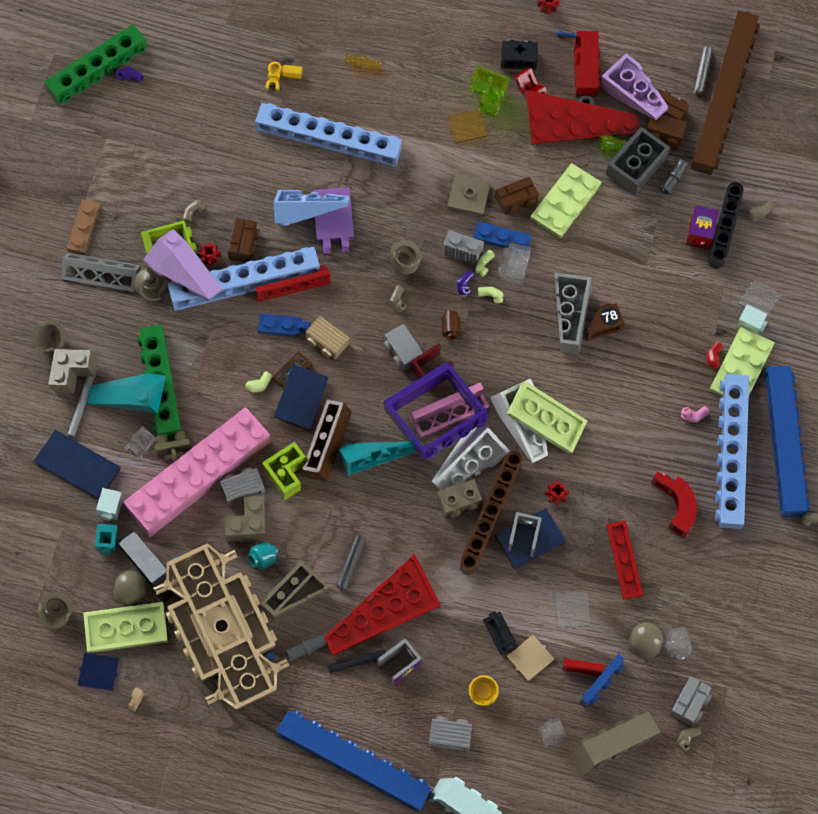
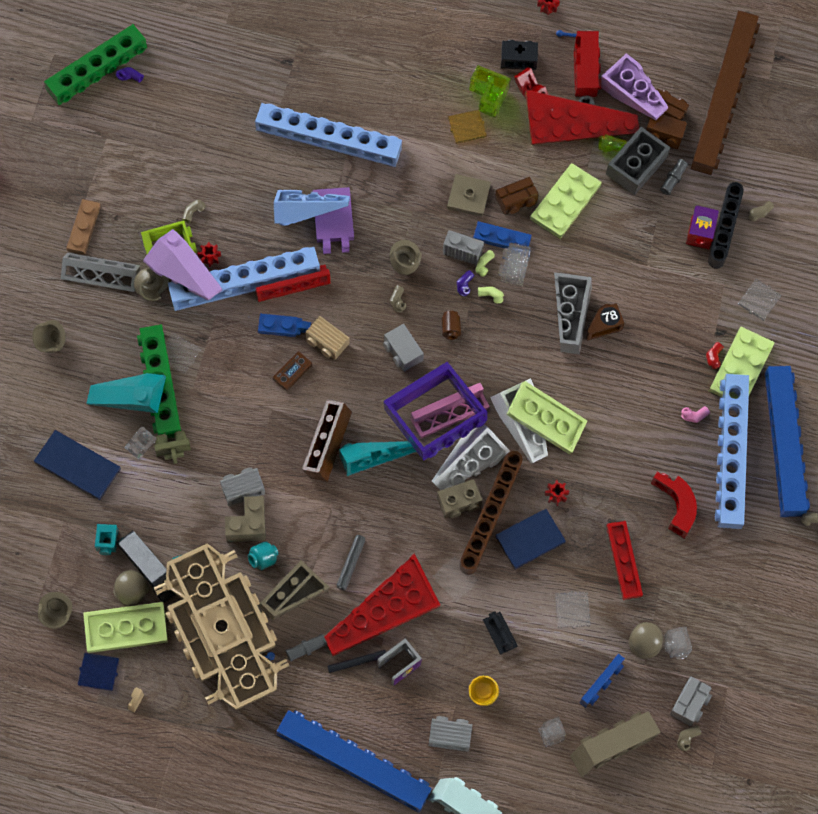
dark tan brick [48,349,98,394] -> none
light grey bar [67,368,98,438] -> none
light aqua brick [96,488,124,521] -> none
bright pink brick [123,407,271,537] -> none
reddish brown brick [227,218,260,262] -> none
yellowish green arm [245,372,272,393] -> none
lime brick [262,442,306,500] -> none
yellow bar [266,62,303,92] -> none
dark blue tile [273,364,329,431] -> none
clear yellow pin [345,53,382,72] -> none
dark red piece [411,344,453,379] -> none
light grey piece [507,512,542,557] -> none
tan piece [507,635,555,682] -> none
red tile [562,659,605,676] -> none
light grey axle [694,46,713,95] -> none
light aqua brick [736,304,768,334] -> none

